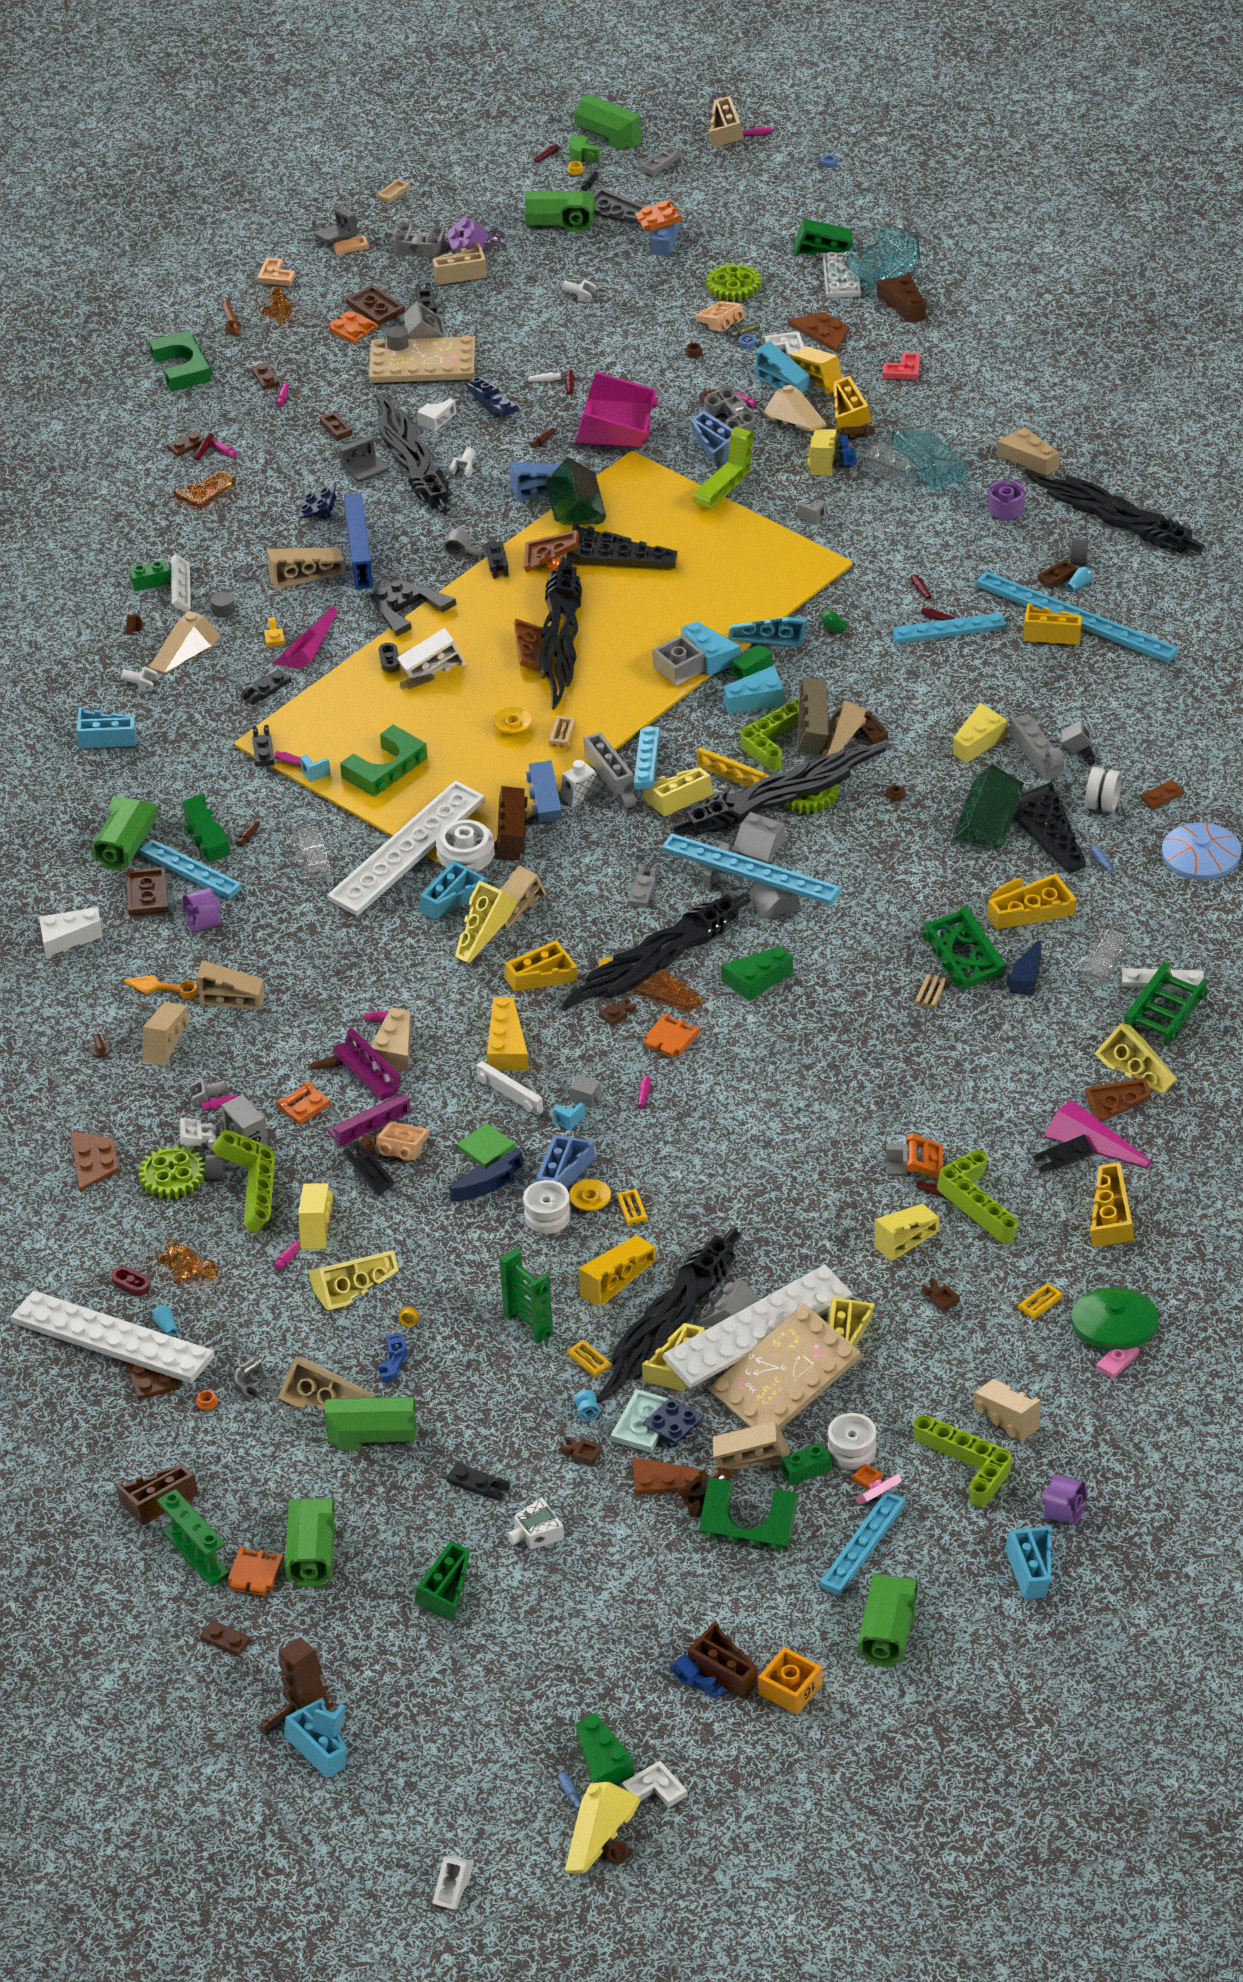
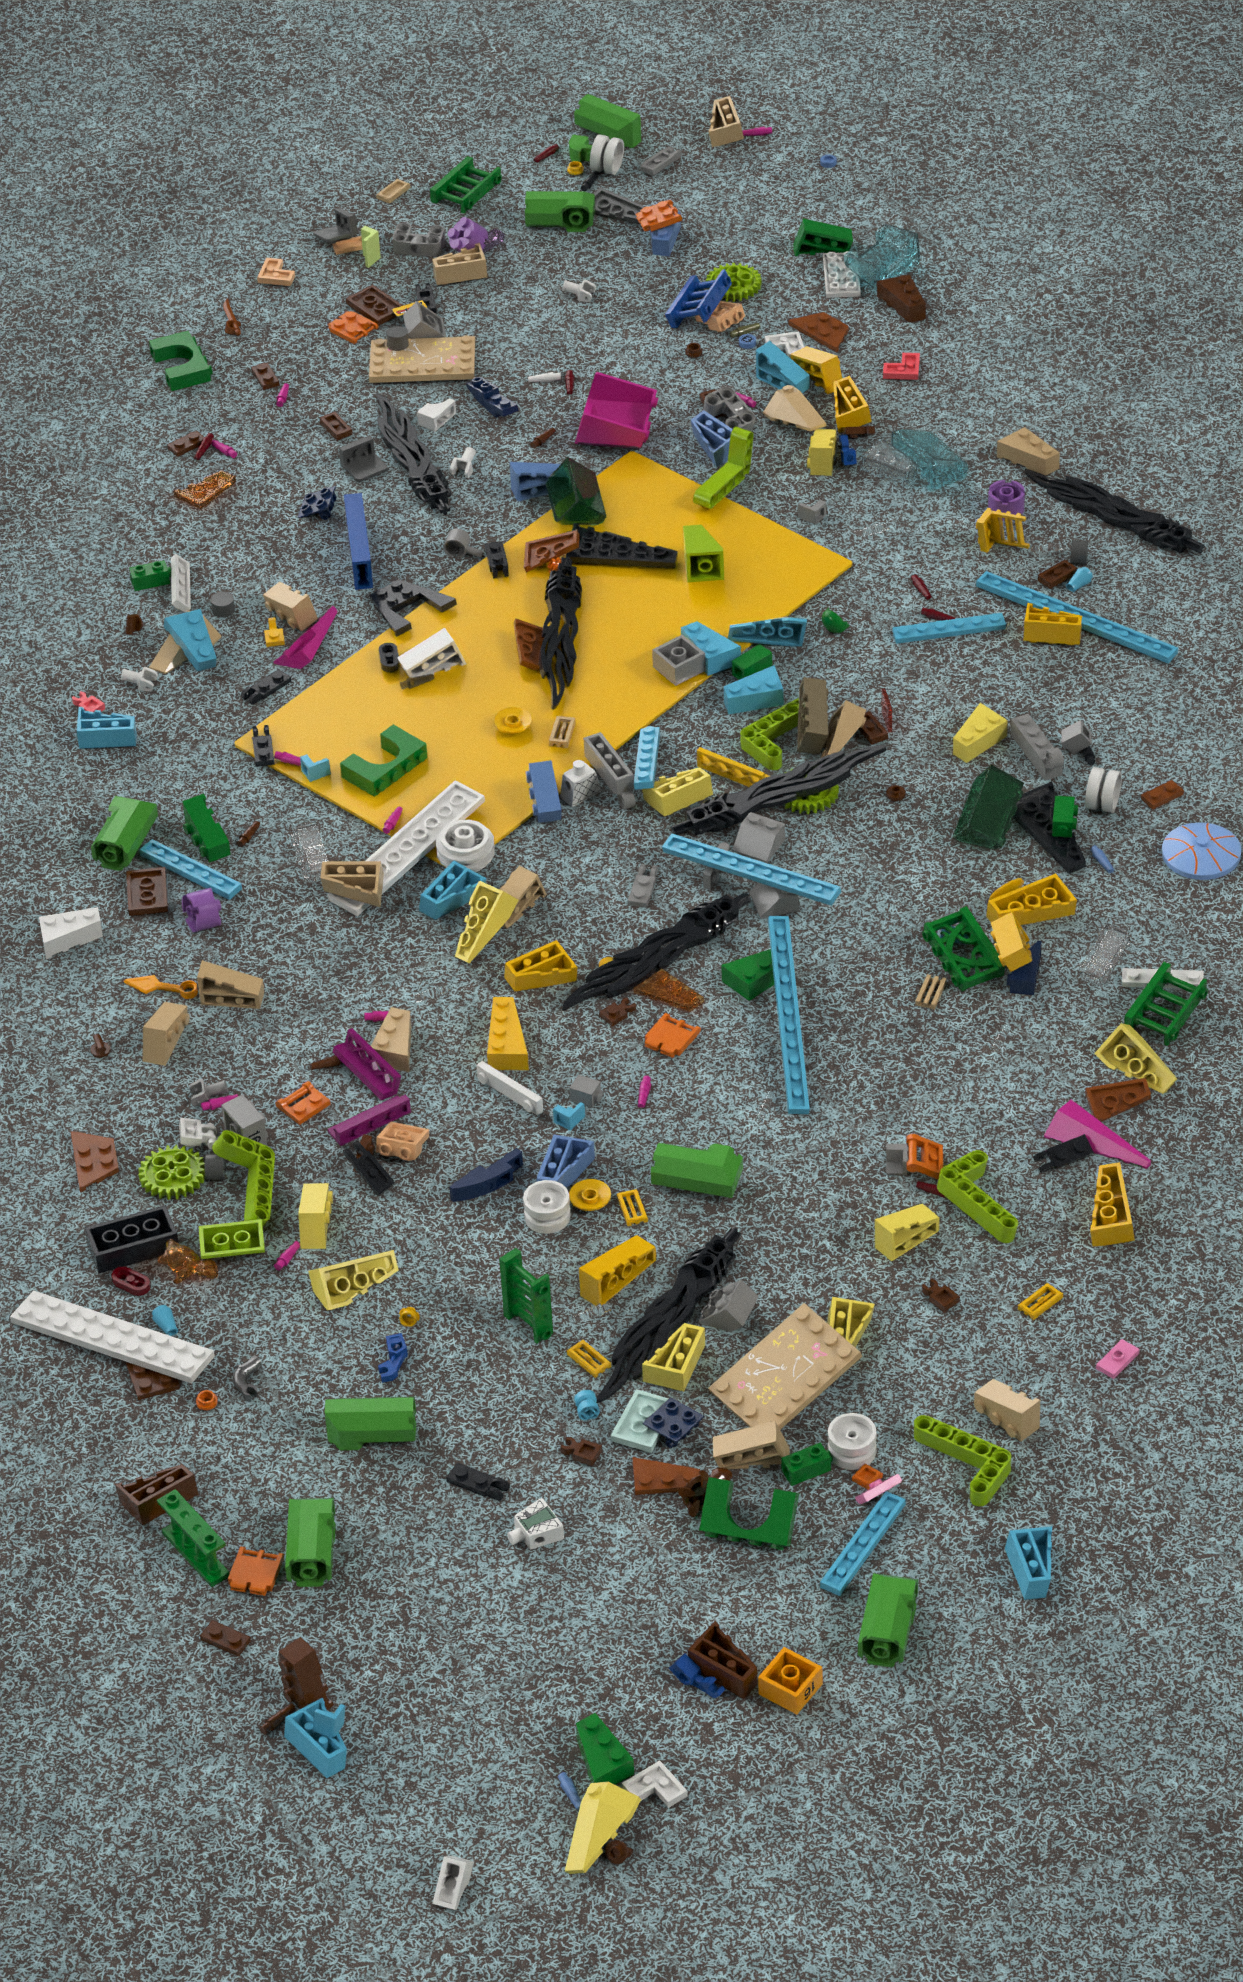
clear orange animal [262,287,293,325] -> none
tan wedge [266,547,346,589] -> none
tan wedge [278,1356,374,1410] -> none
green wedge [415,1541,470,1622] -> none
bright green tile [456,1123,515,1169] -> none
reddish brown wedge [496,786,528,860] -> none
white plate [663,1264,852,1388] -> none
medium lavender brick [1042,1474,1088,1524] -> none
green dish [1072,1287,1159,1350] -> none
none -> coral plate [72,691,105,712]
none -> black brick [85,1205,180,1274]
none -> medium azure wedge [164,609,217,671]
none -> lime slope [199,1219,265,1259]
none -> tan wedge [263,581,318,632]
none -> tan wedge [320,861,384,907]
none -> yellowish green panel [361,226,381,268]
none -> dark pink animal [383,806,403,834]
none -> yellow sticker [392,300,427,316]
none -> green fence [430,156,502,214]
none -> white wheel [590,134,624,175]
none -> bright green brick [651,1143,743,1198]
none -> blue fence [665,269,732,328]
none -> lime slope [683,525,724,582]
none -> medium azure plate [768,916,810,1114]
none -> clear red piece [881,688,893,733]
none -> yellow plate [976,508,1030,553]
none -> yellow wedge [990,912,1032,972]
none -> green brick [1052,796,1078,837]

